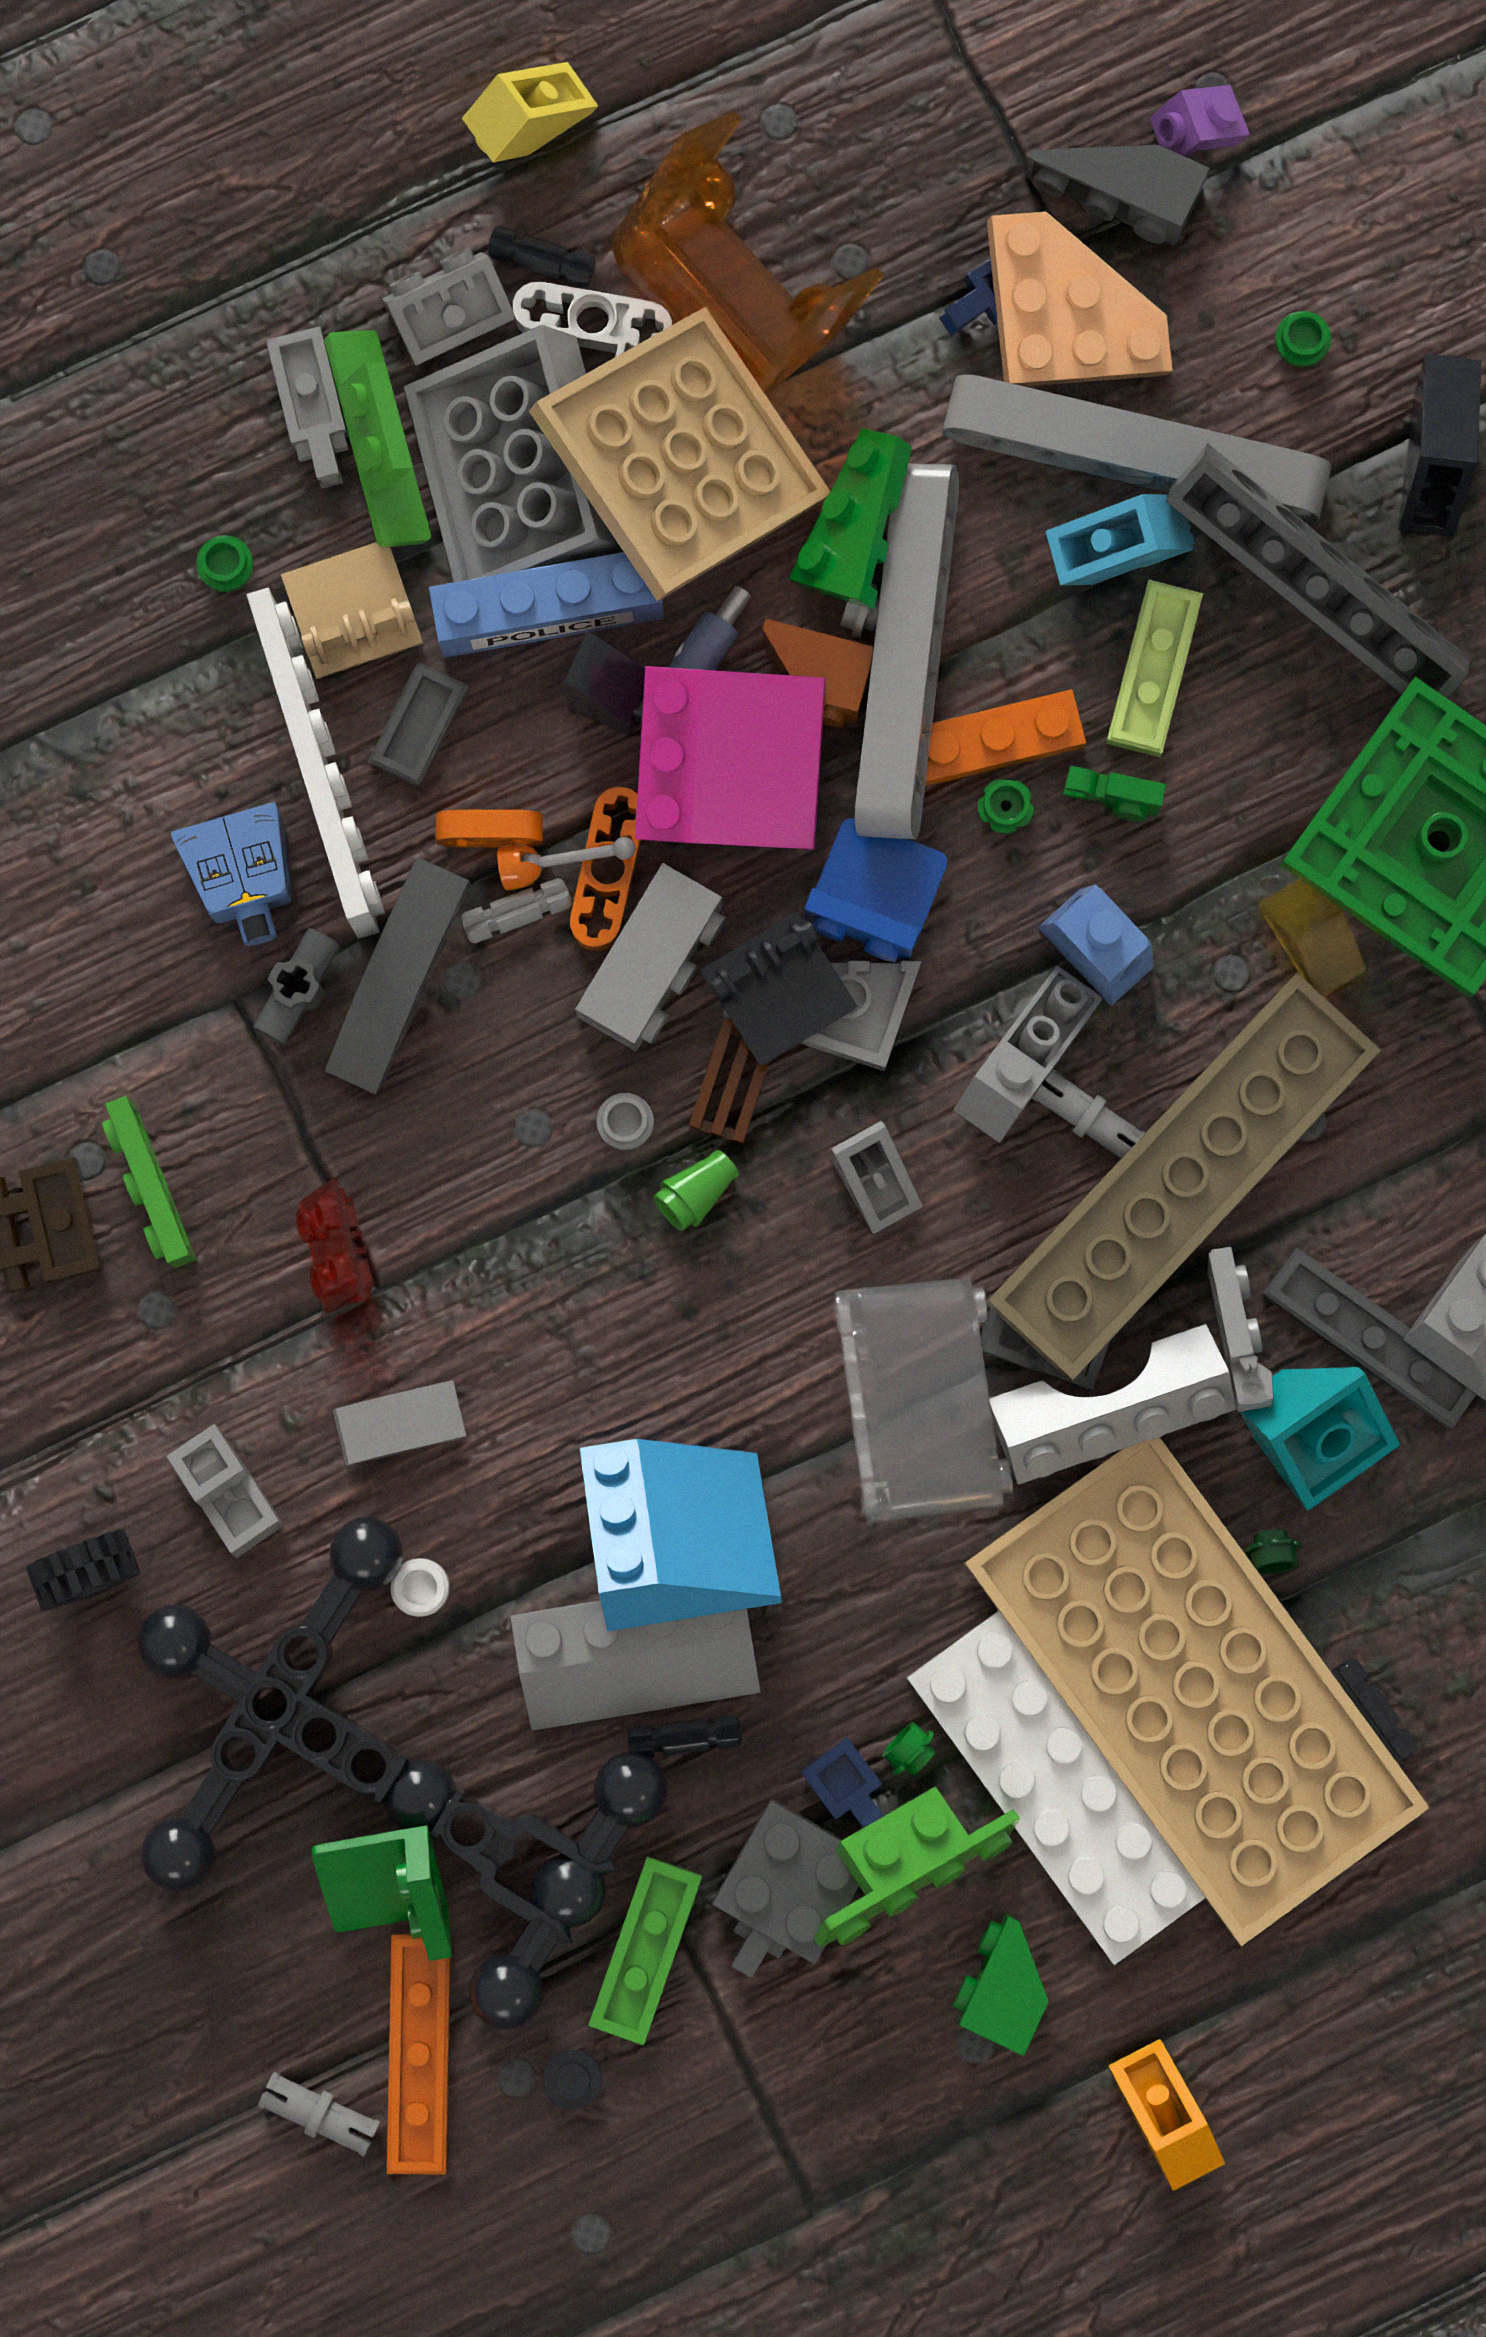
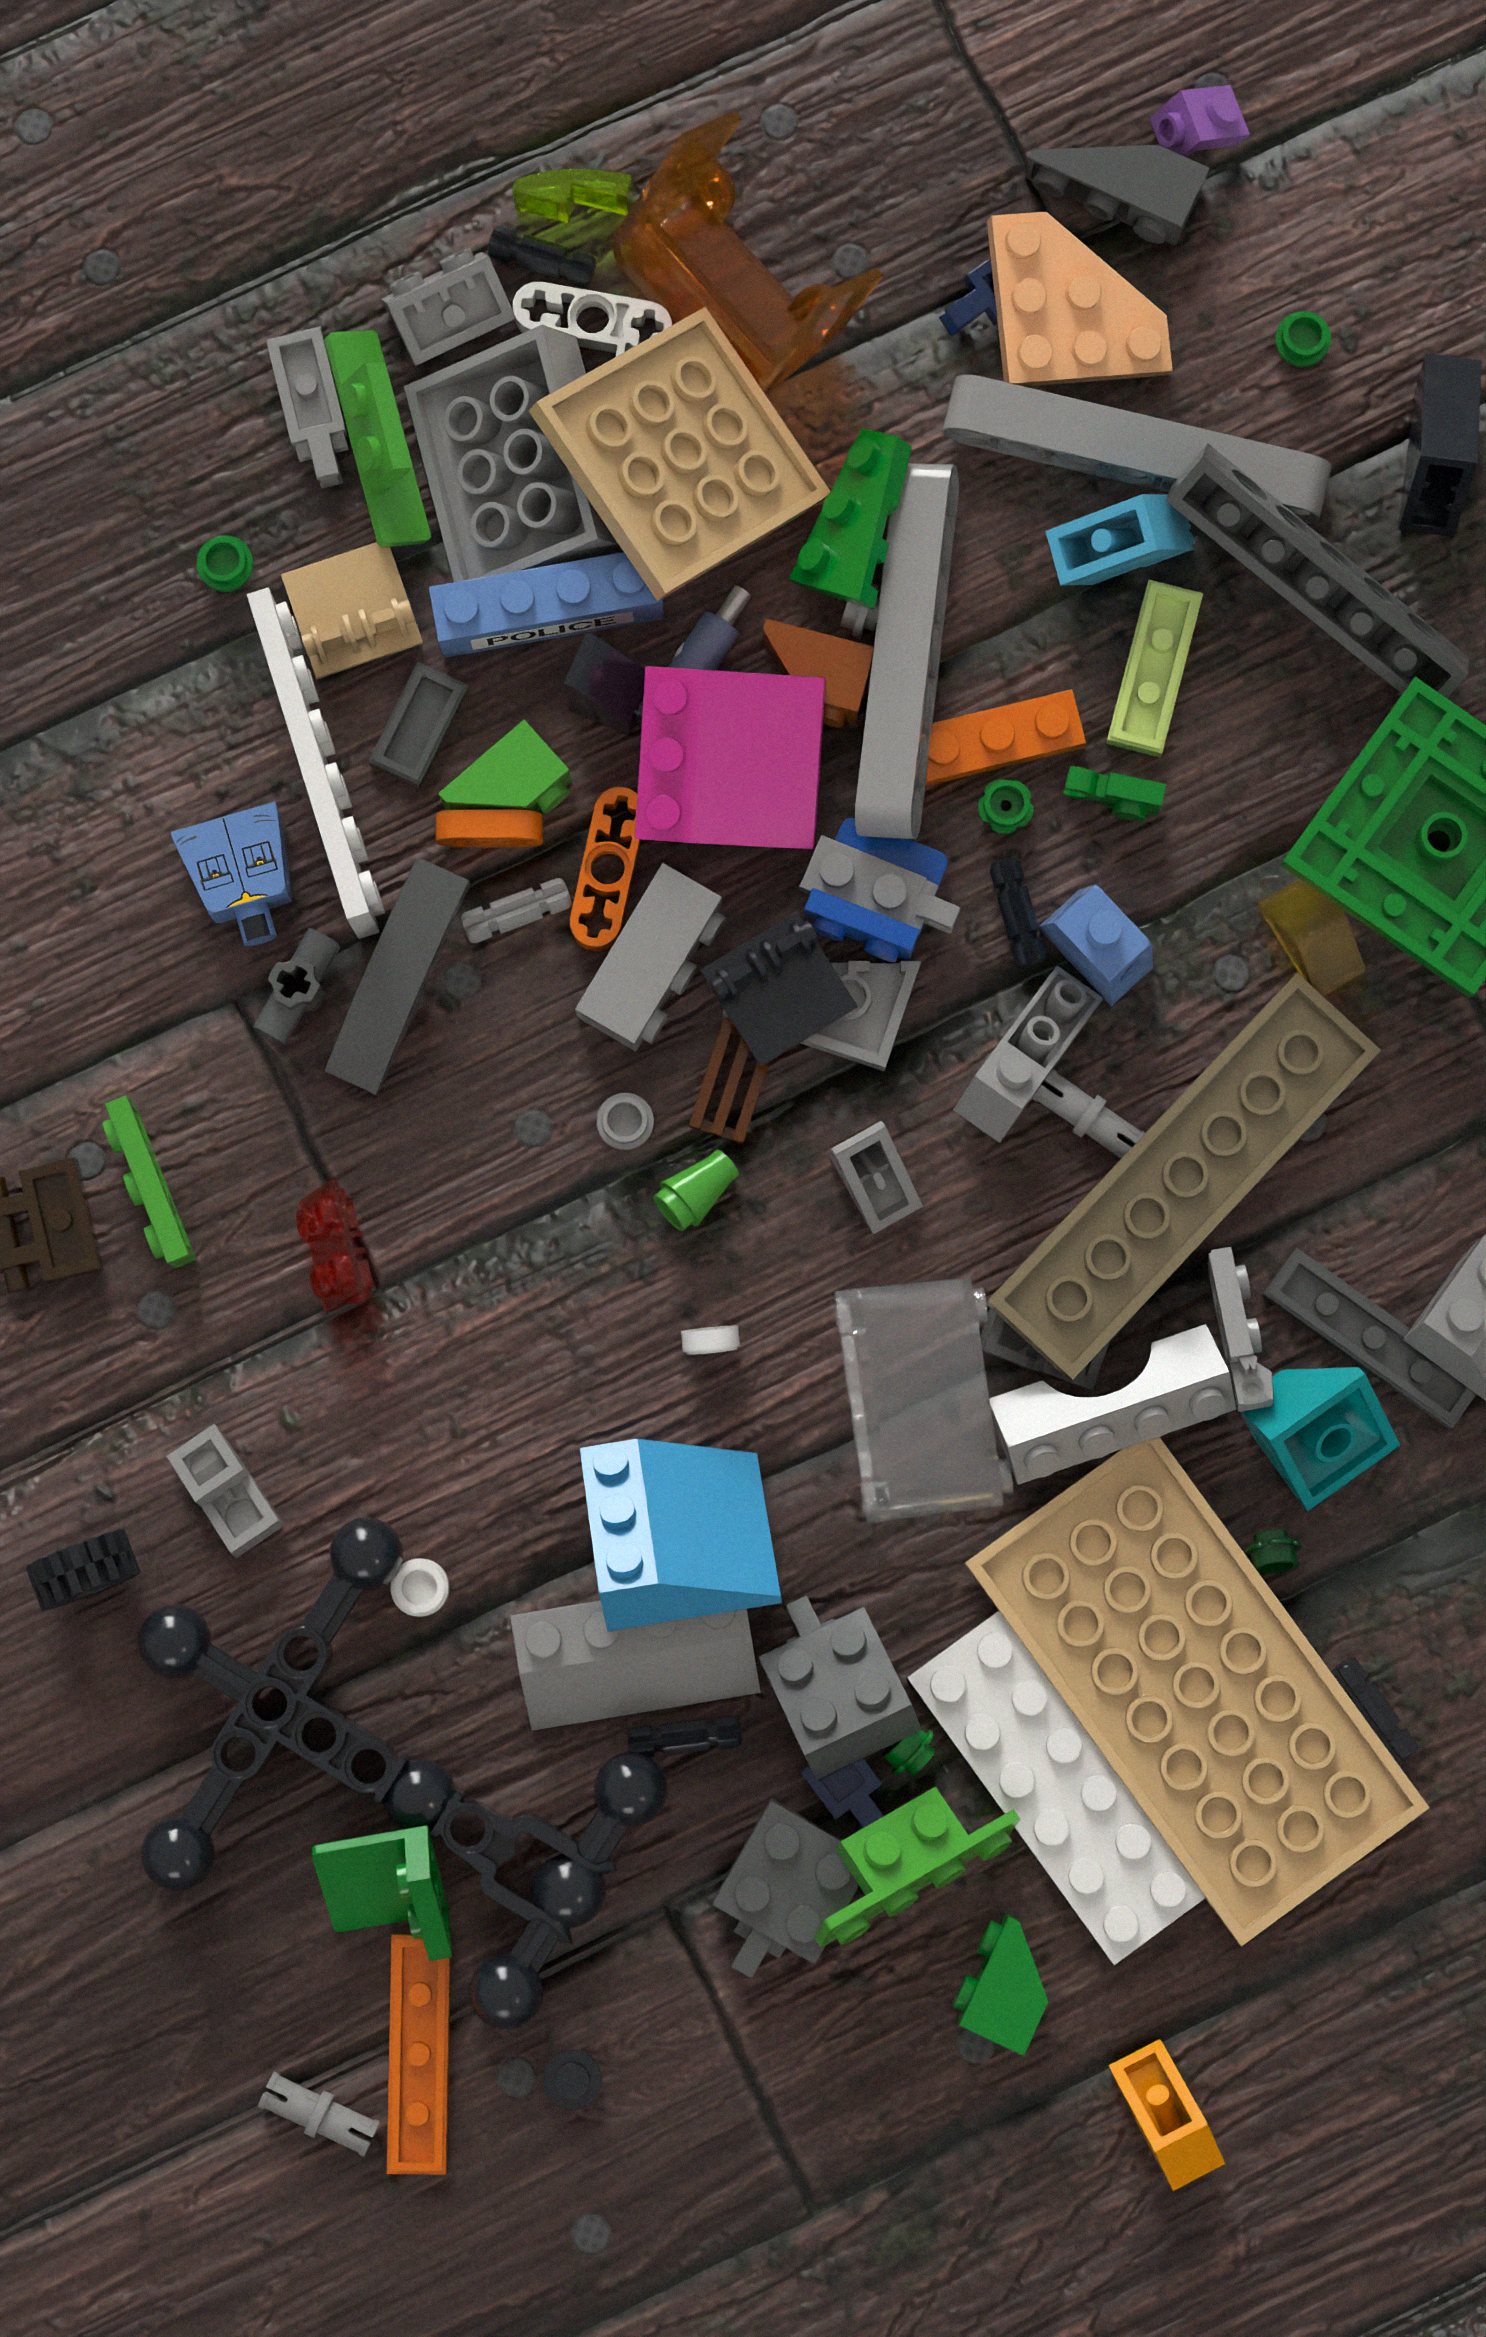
light grey slope [333,1380,466,1466] -> none
light yellow slope [462,62,598,162] -> none
hinge [497,837,636,891] -> none
bright green plate [588,1856,702,2046] -> none
none -> bright green slope [438,719,572,814]
none -> clear neon green slope [512,169,634,223]
none -> white tile [681,1325,740,1355]
none -> dark grey hinge [759,1595,922,1781]
none -> light grey hinge [799,835,961,934]
none -> black axle [990,857,1046,969]

